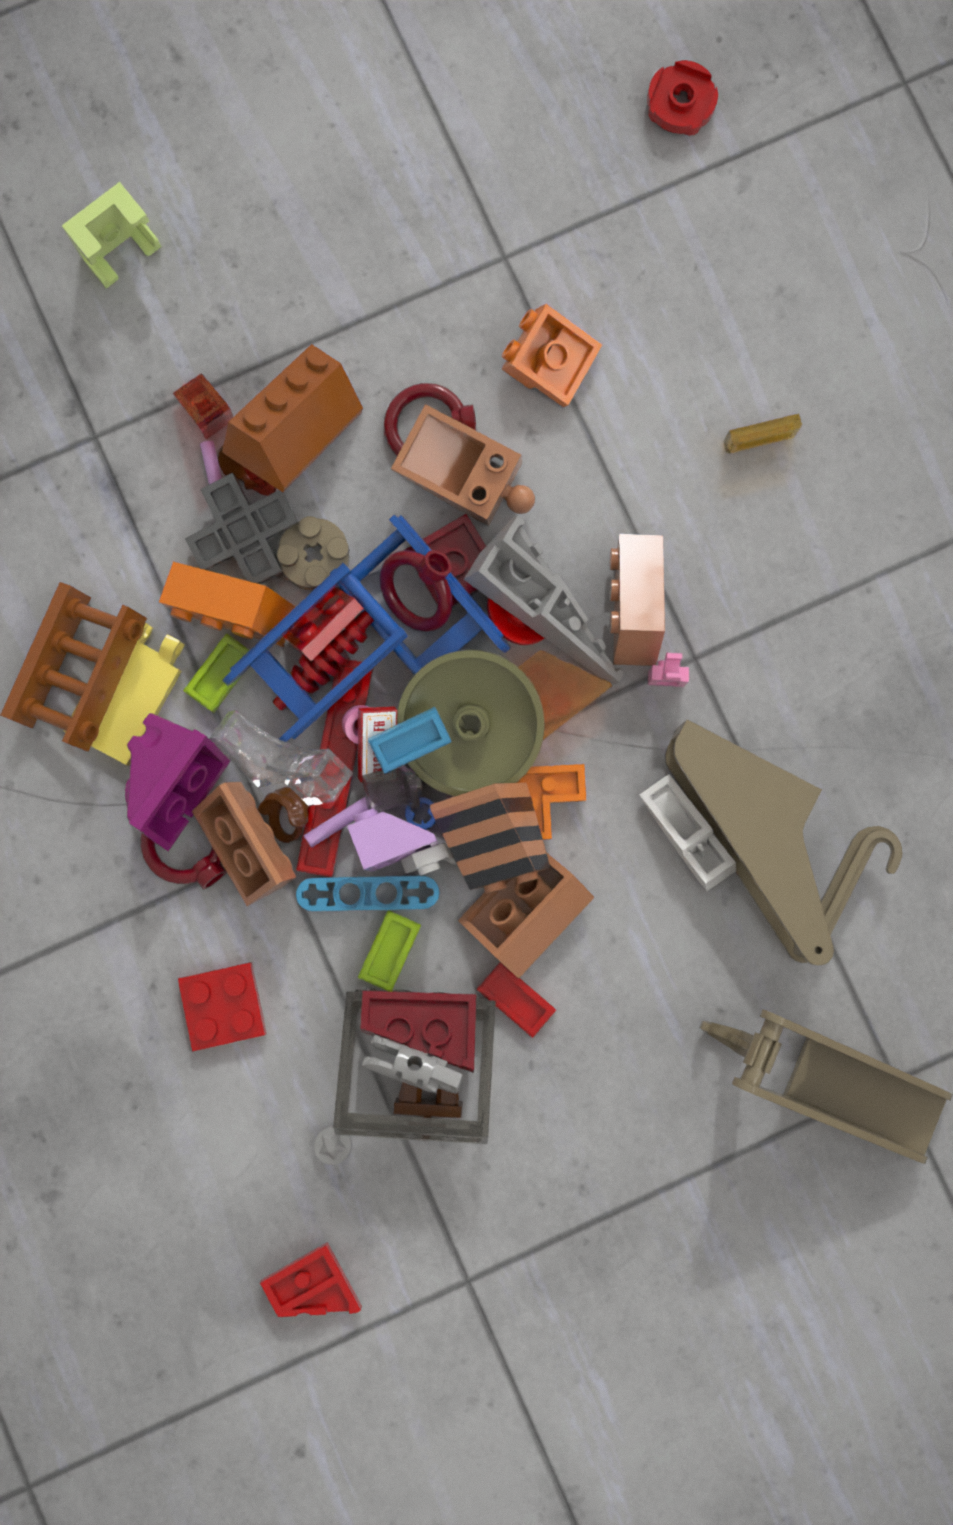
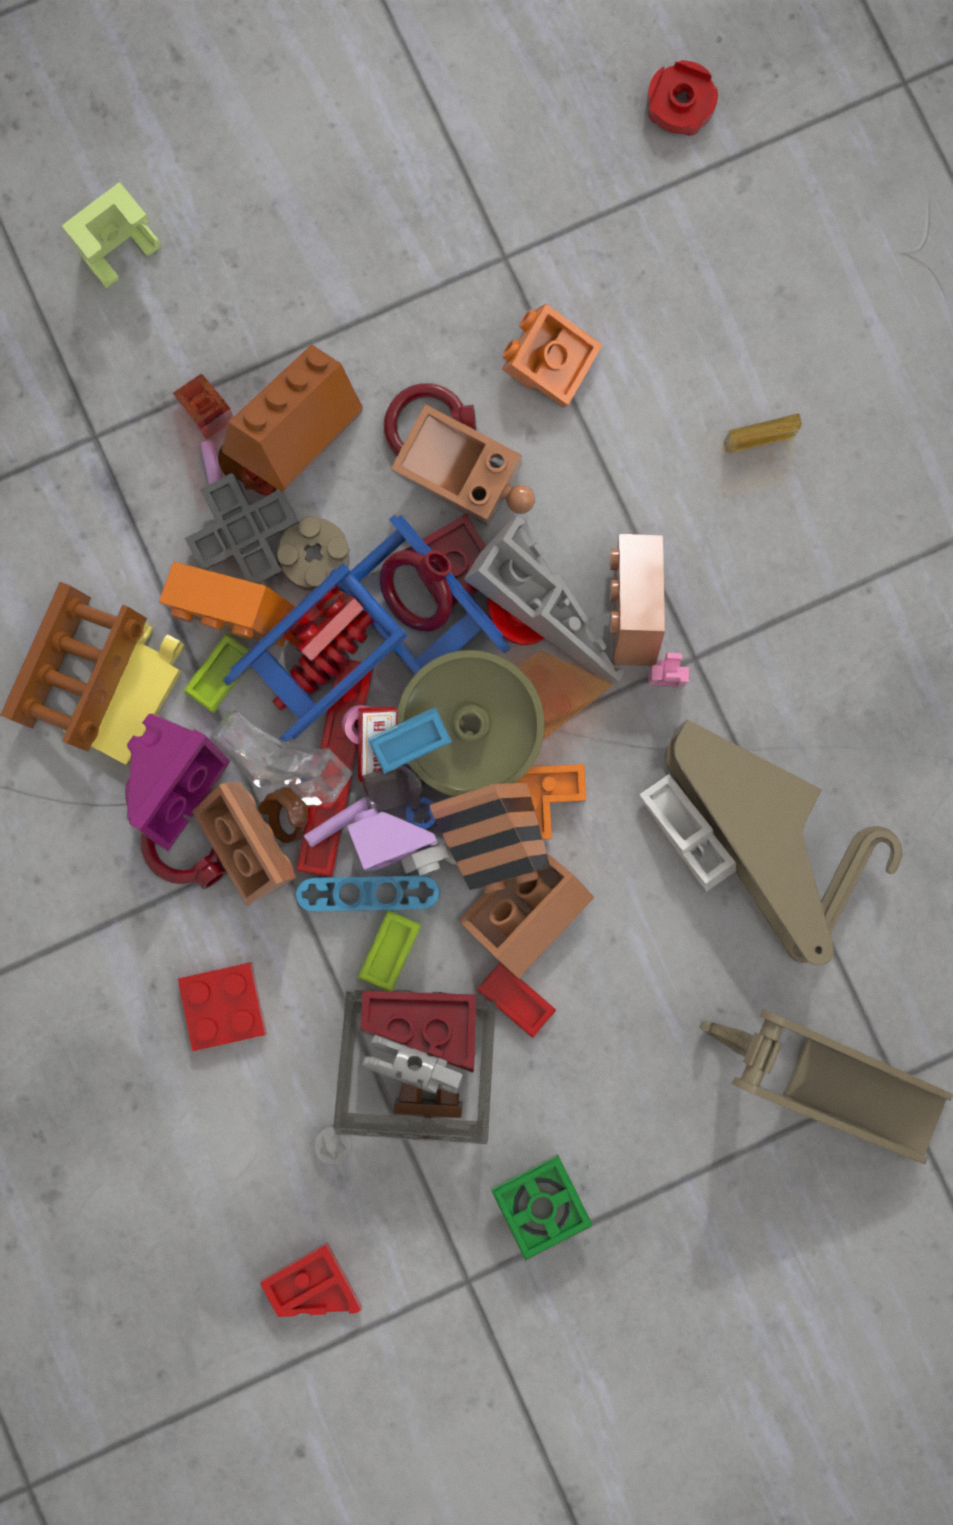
none -> green piece [491,1154,593,1261]

